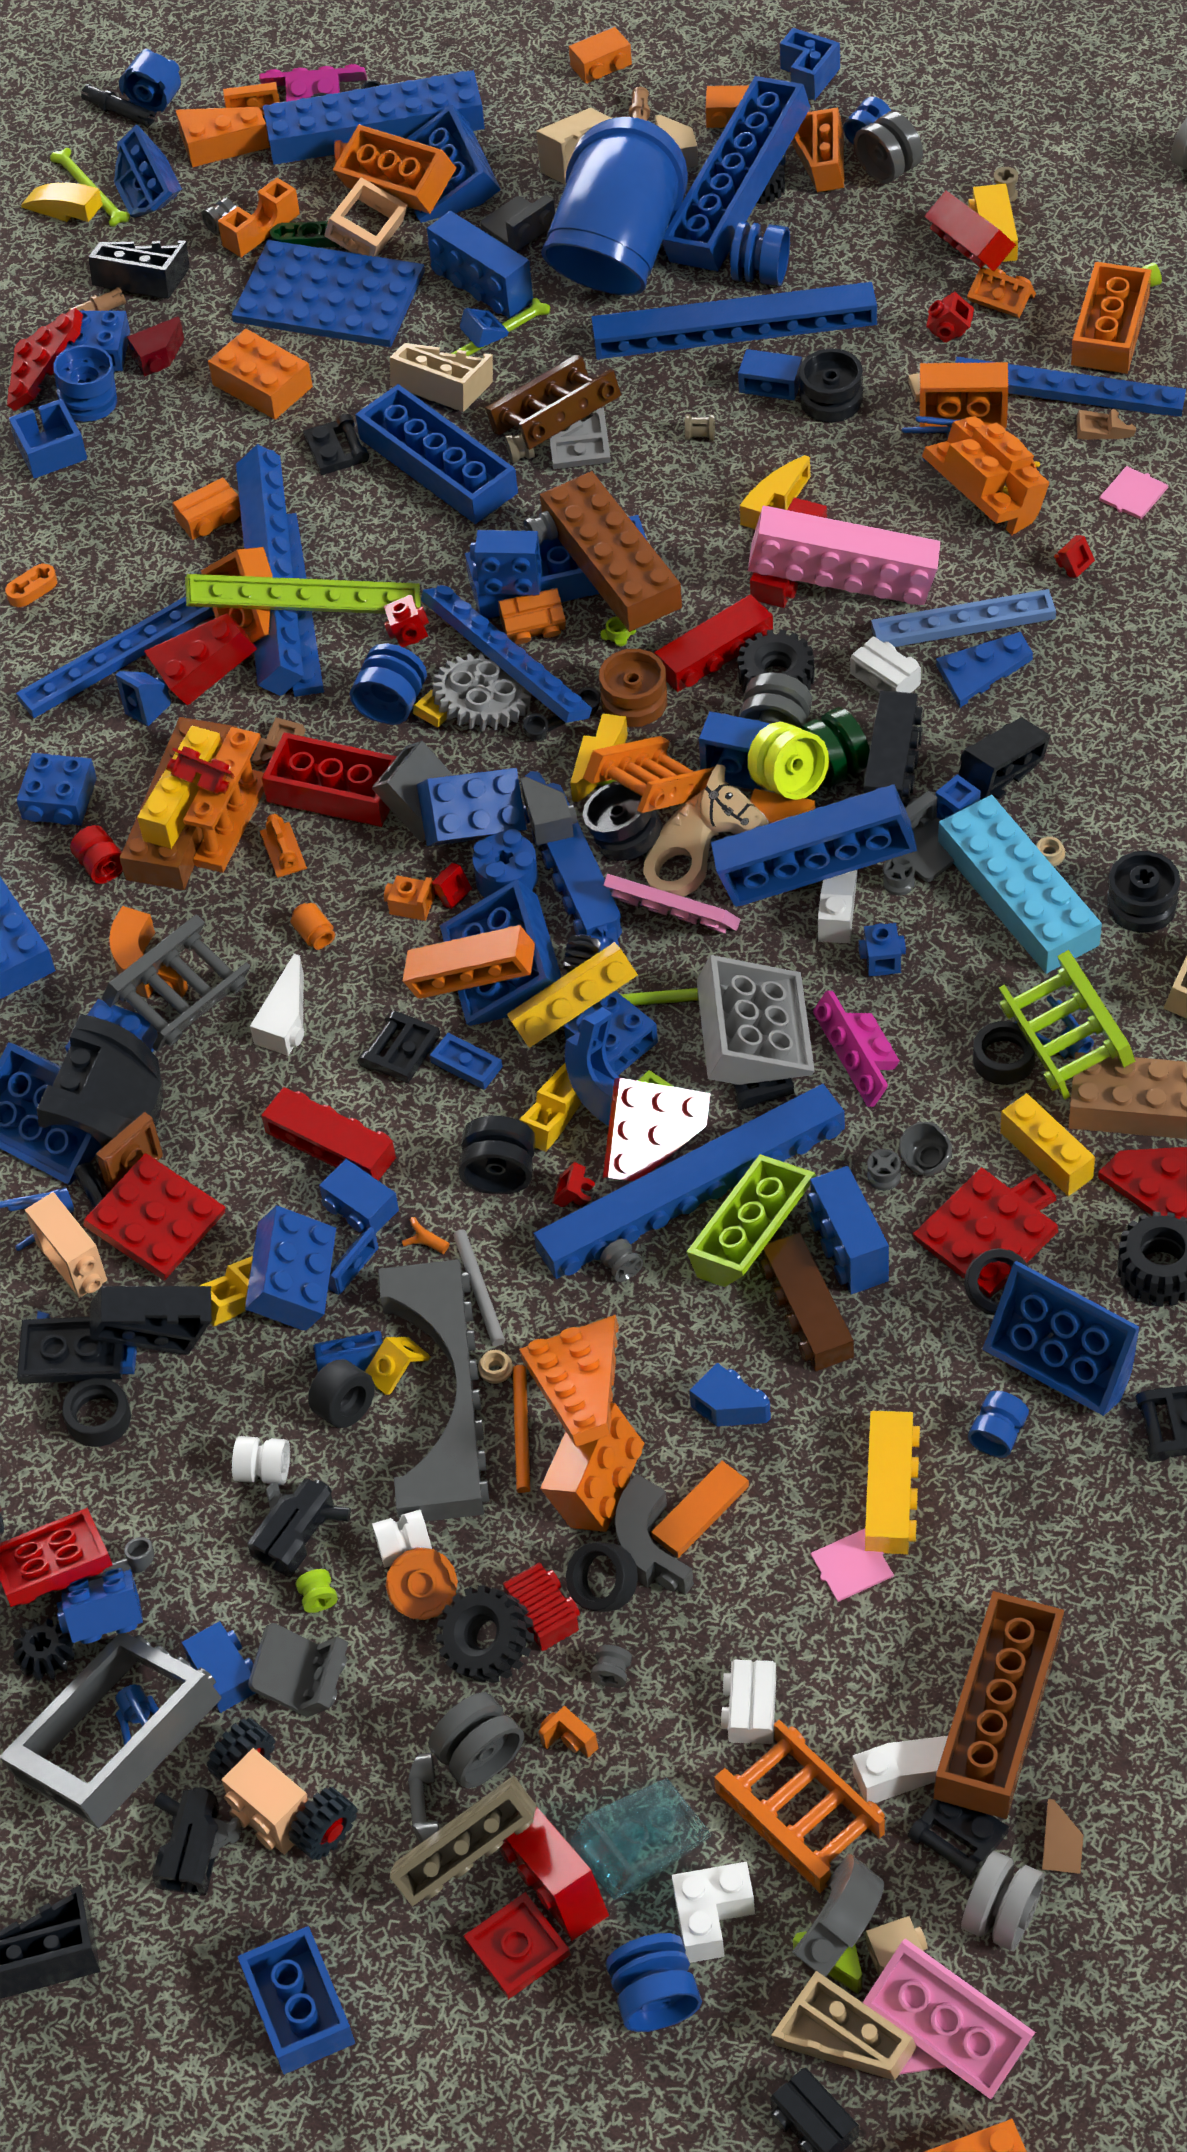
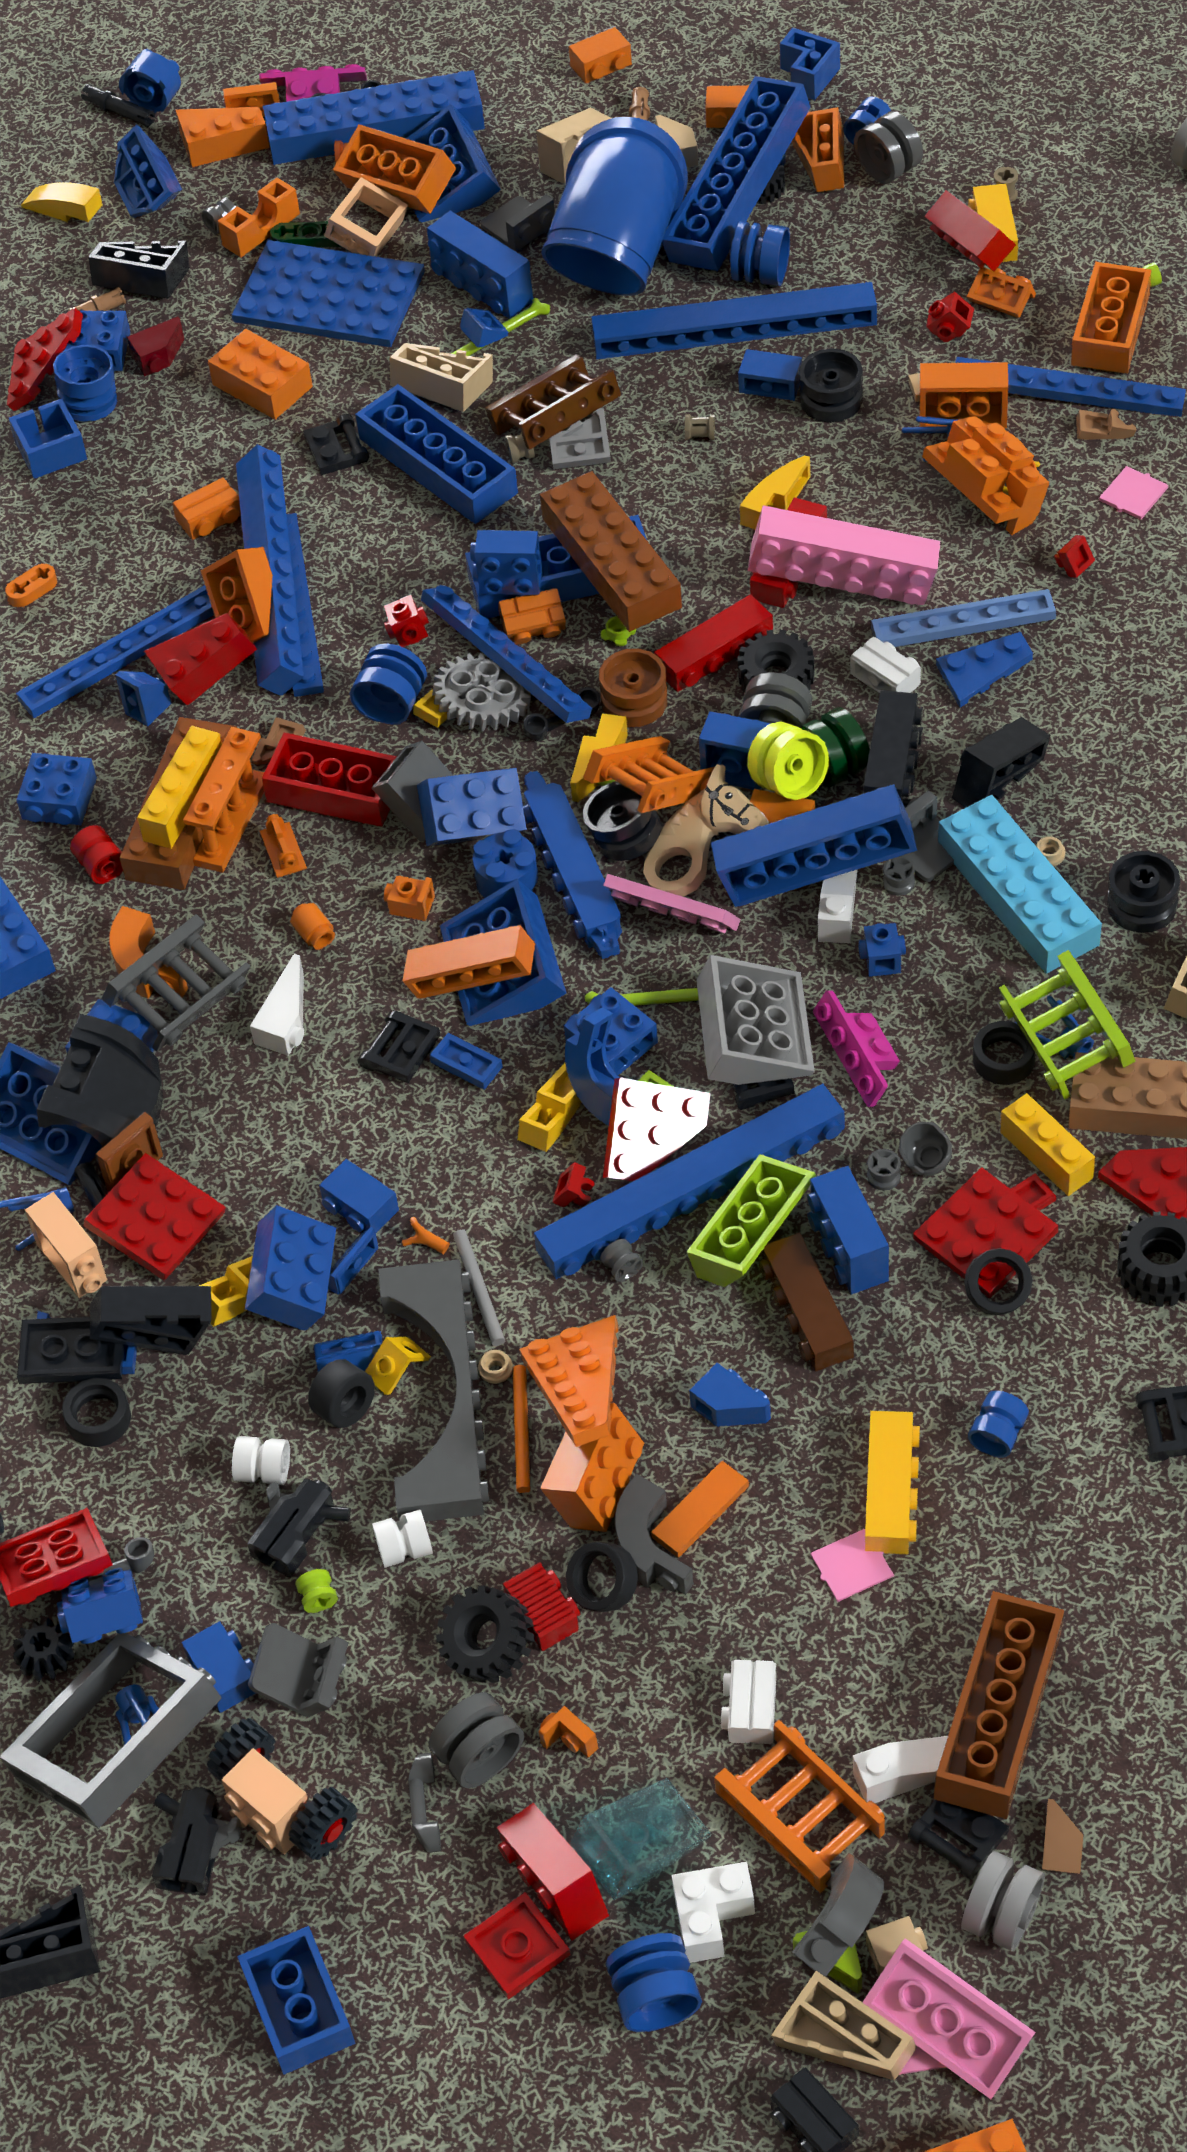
lime piece [50,148,130,227] -> none
red hinge [166,746,235,795] -> none
lime tile [185,574,421,614] -> none
red brick [261,1087,396,1181] -> none
orange tile [386,1547,458,1620] -> none
dark tan brick [389,1775,536,1907] -> none
red tile [432,863,472,909] -> none
black wheel [458,1115,536,1194] -> none
yellow brick [507,942,638,1048] -> none
dark grey slope [520,777,577,845] -> none
dark grey wheel [523,511,558,546] -> none
black gear [562,934,601,977] -> none
dark grey wheel [590,1645,632,1688] -> none
blue brick [936,774,981,820] -> none
blue slope [982,1261,1139,1416] -> none

